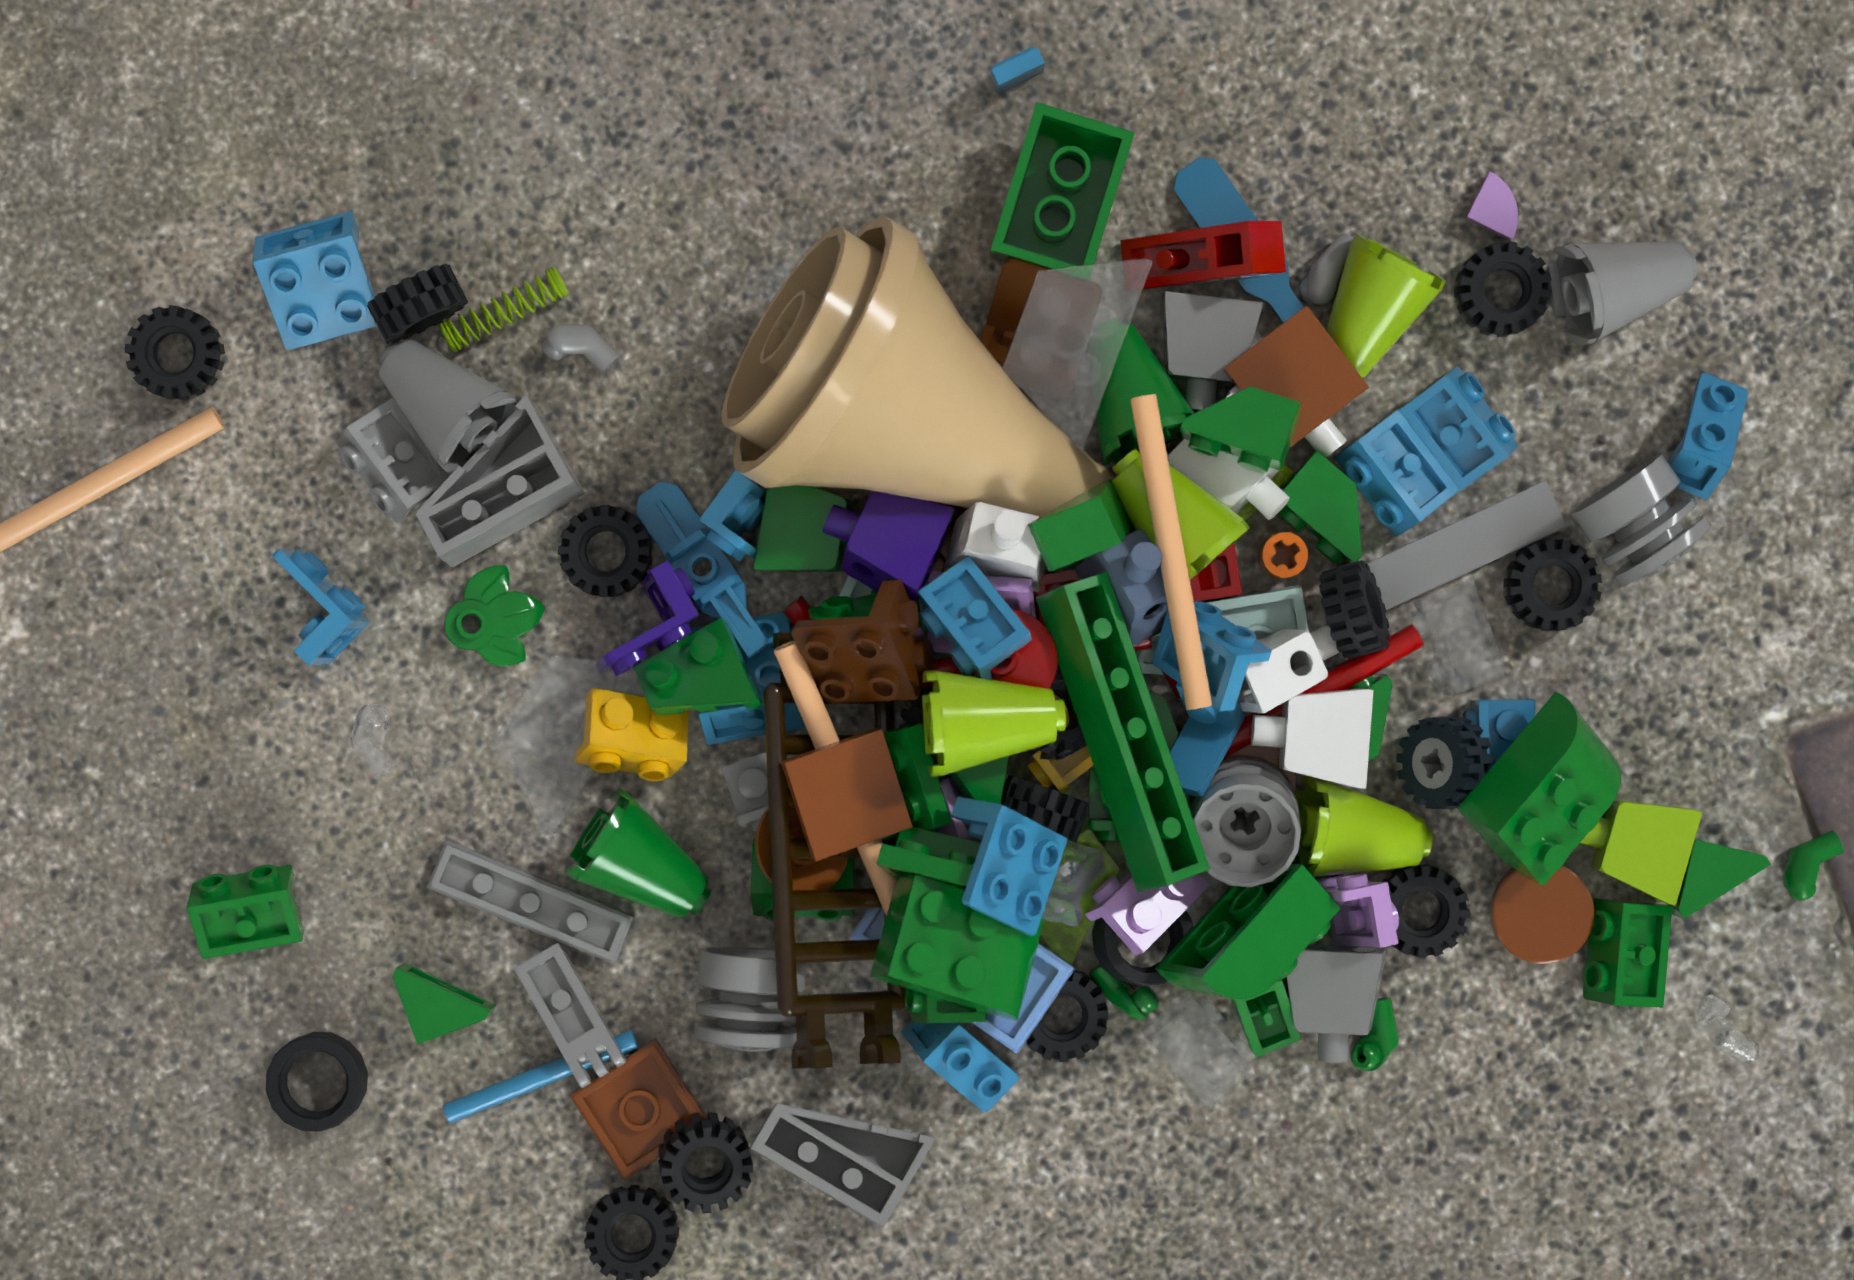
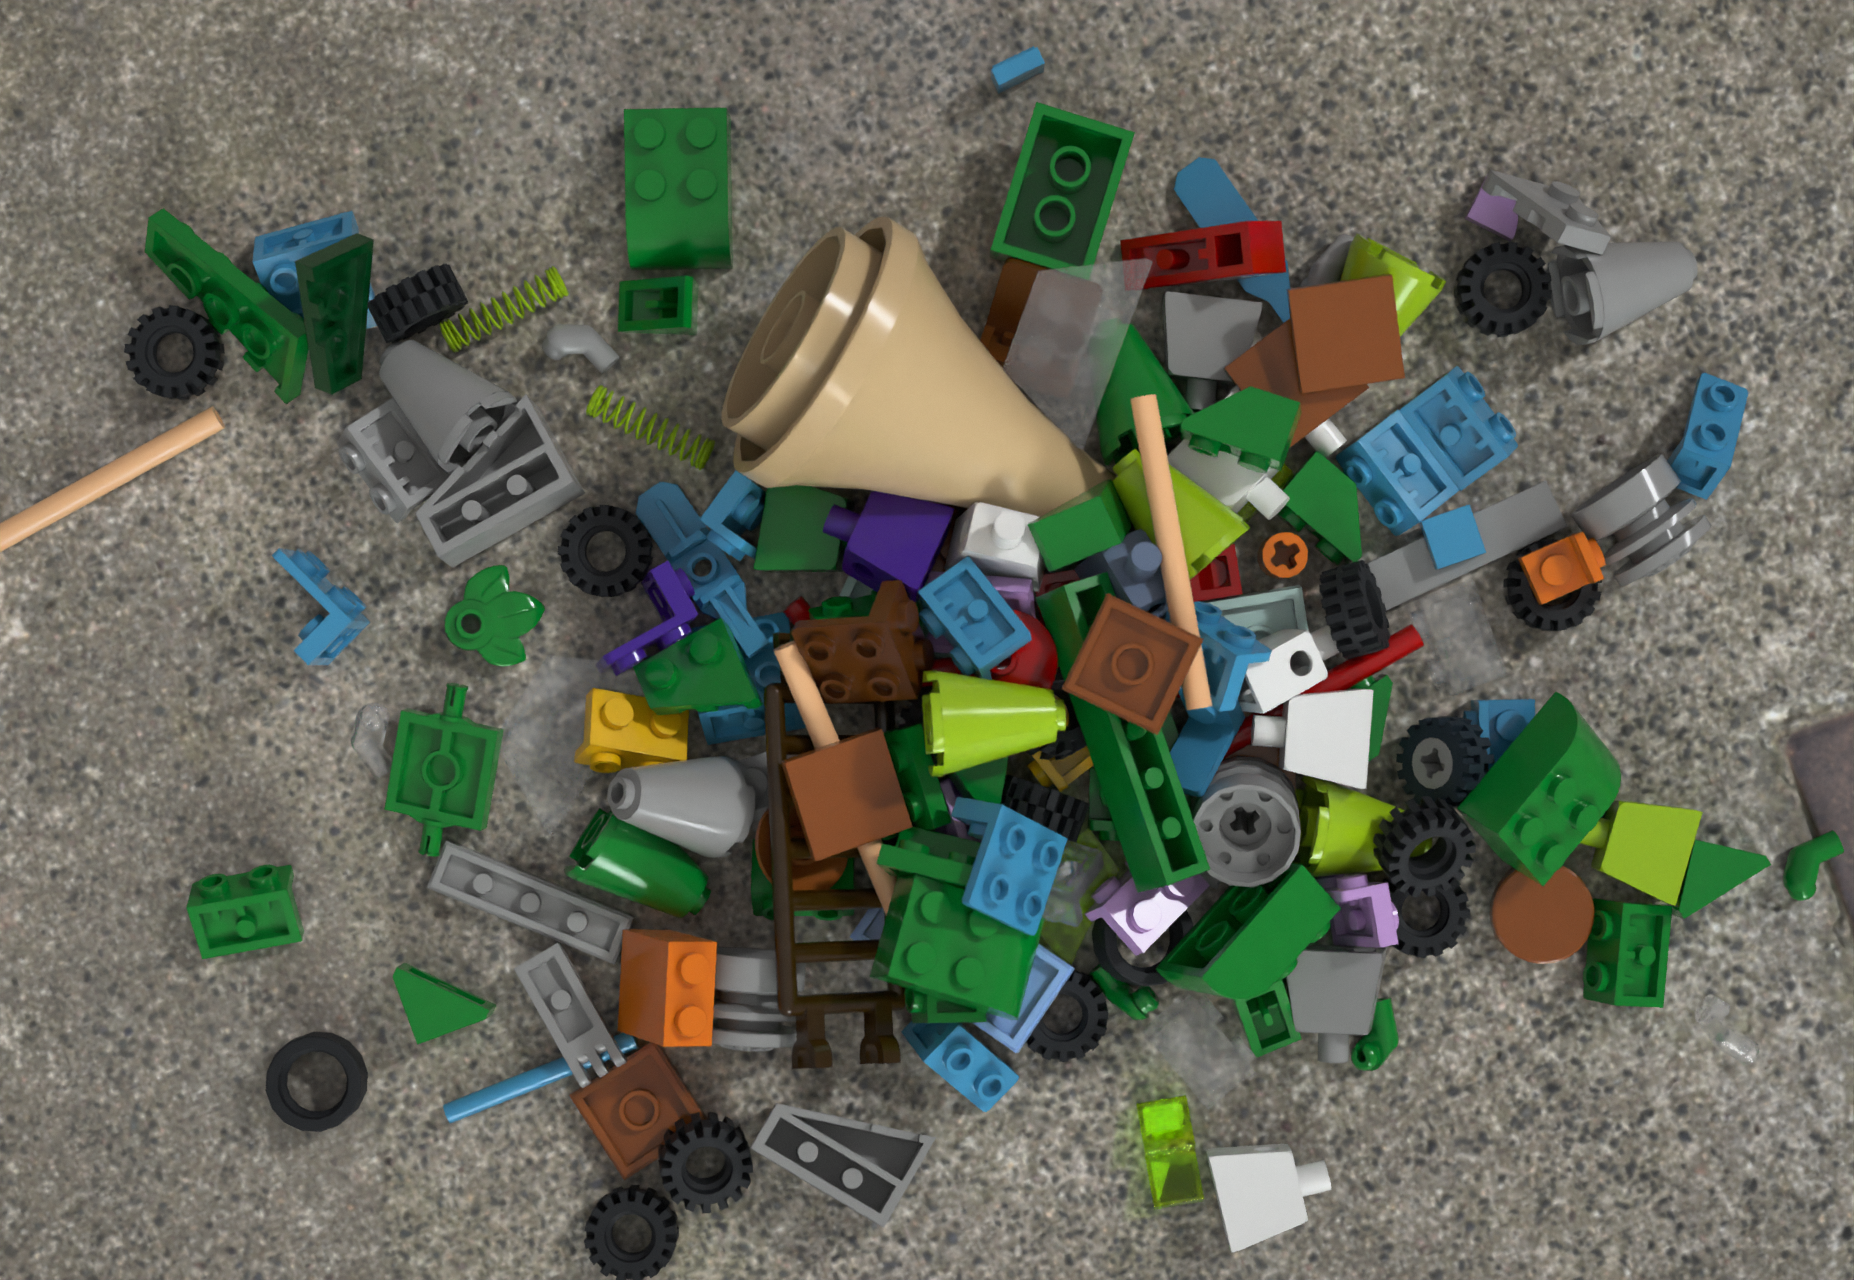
none -> green wing [144,208,309,404]
none -> dark green wing [295,233,374,395]
none -> green plate [384,683,504,857]
none -> lime piece [586,385,715,471]
none -> light grey cone [607,756,755,858]
none -> green slope [618,276,699,335]
none -> orange brick [618,929,717,1047]
none -> green brick [624,107,733,270]
none -> dark orange tile [1062,593,1204,735]
none -> clear neon green slope [1136,1095,1204,1210]
none -> white torso [1205,1144,1331,1252]
none -> dark orange tile [1286,274,1405,394]
none -> black tyre [1373,796,1476,897]
none -> dark azure tile [1419,504,1486,570]
none -> light grey wing [1482,170,1611,255]
none -> orange bracket [1518,532,1606,605]

